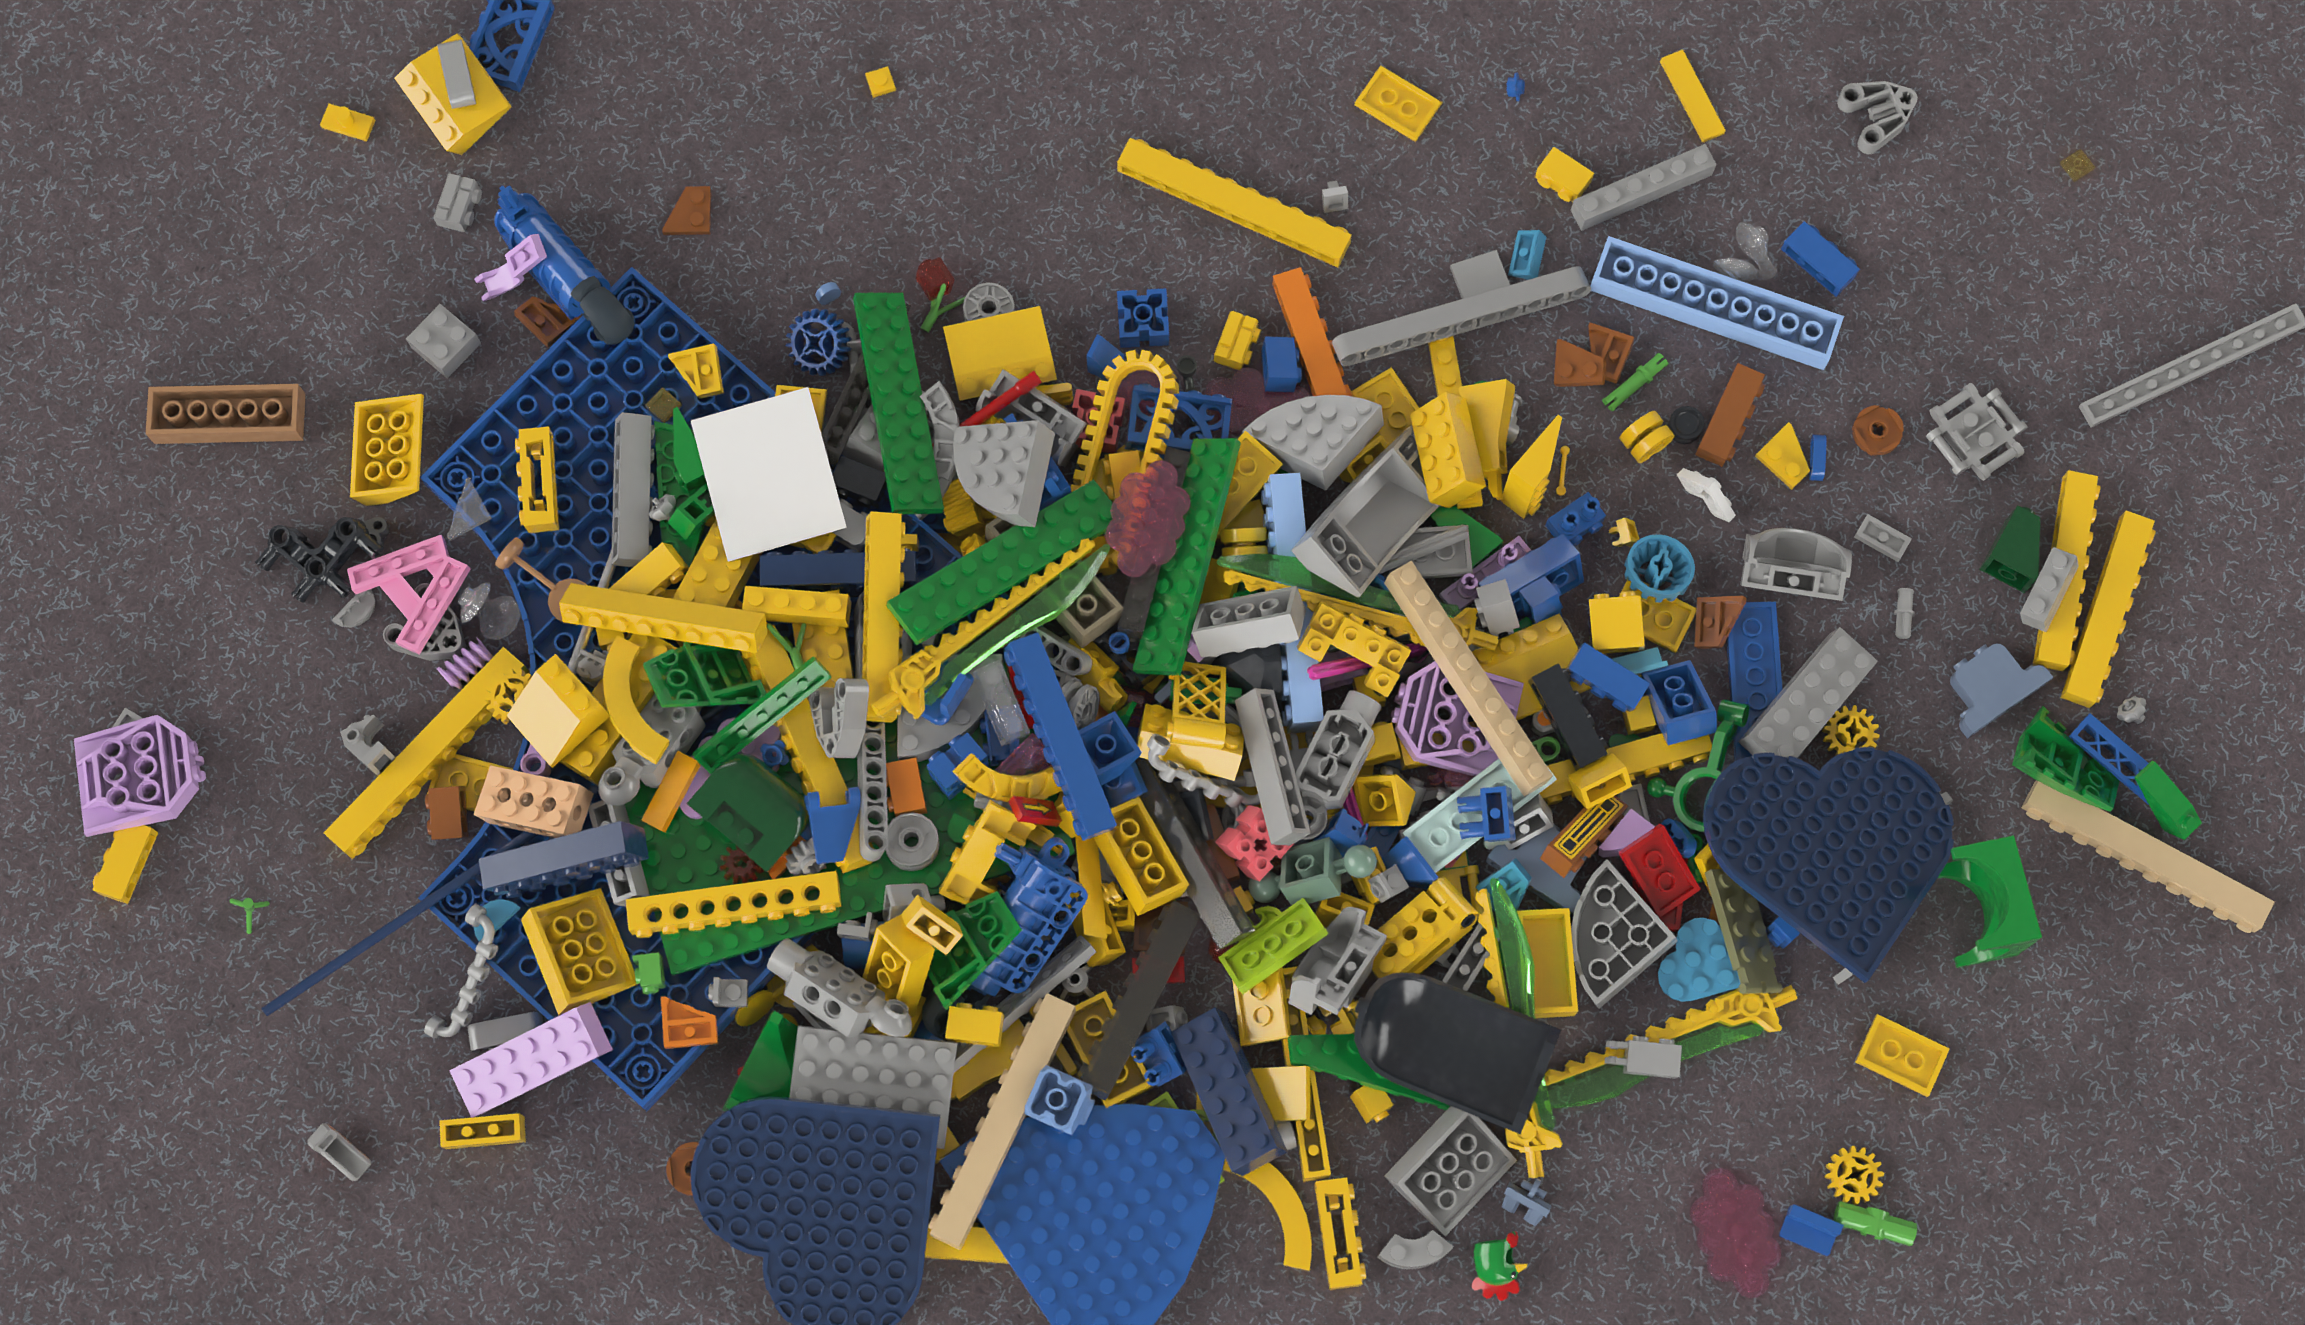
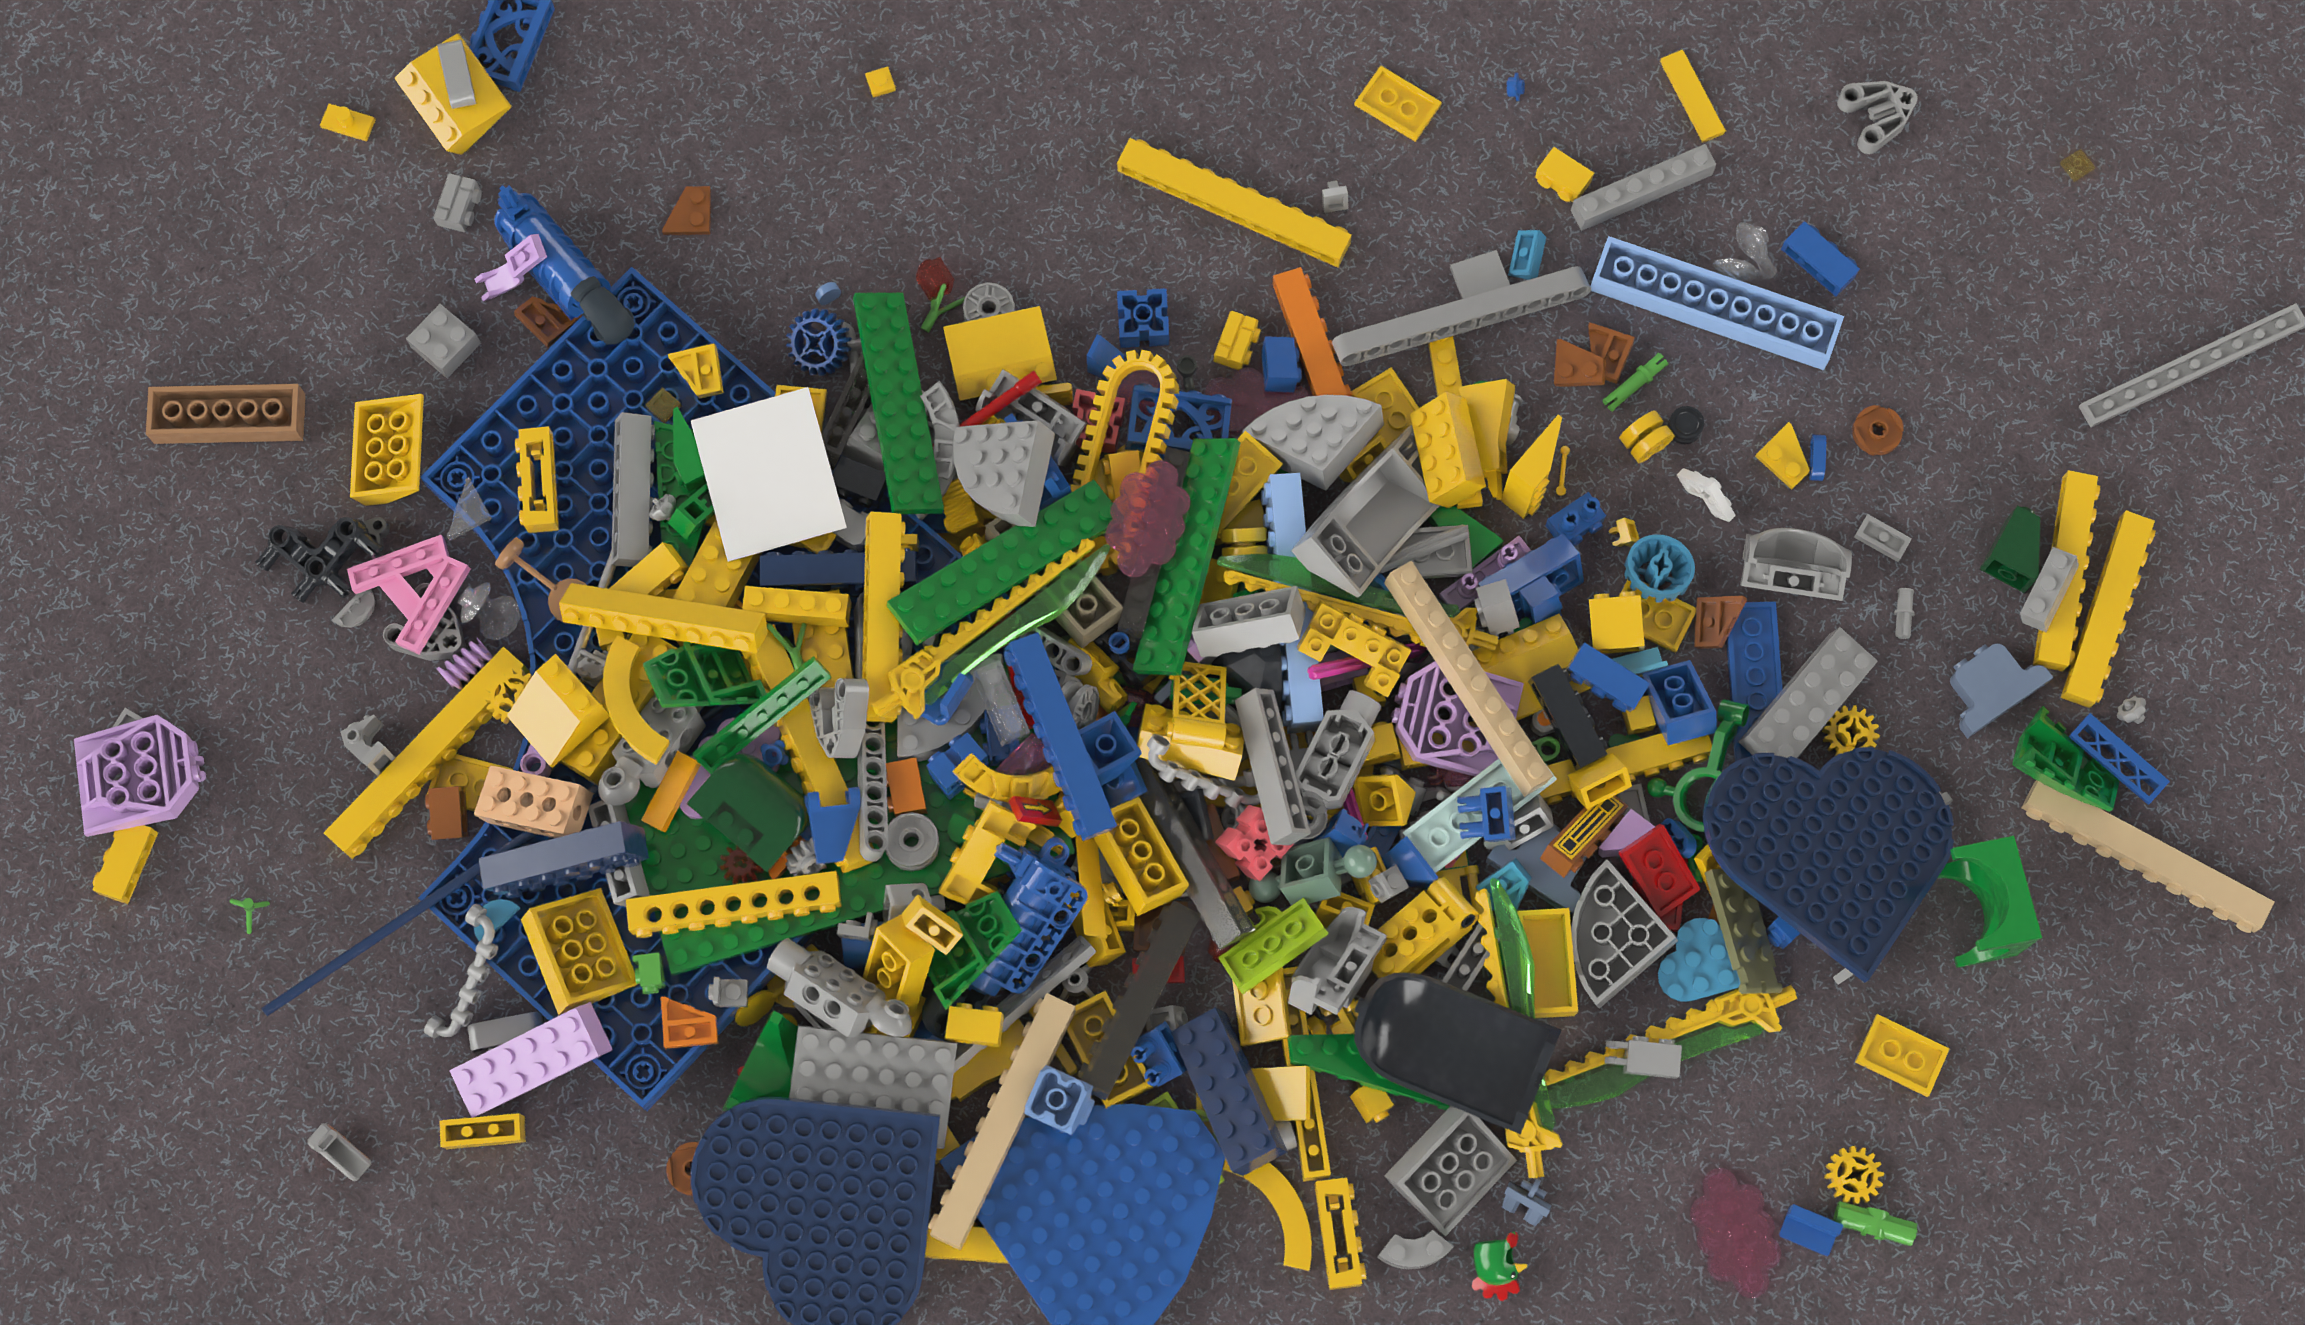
dark orange brick [1695,363,1766,467] -> none
light grey brick [1926,383,2028,481] -> none
green slope [2134,761,2202,840] -> none

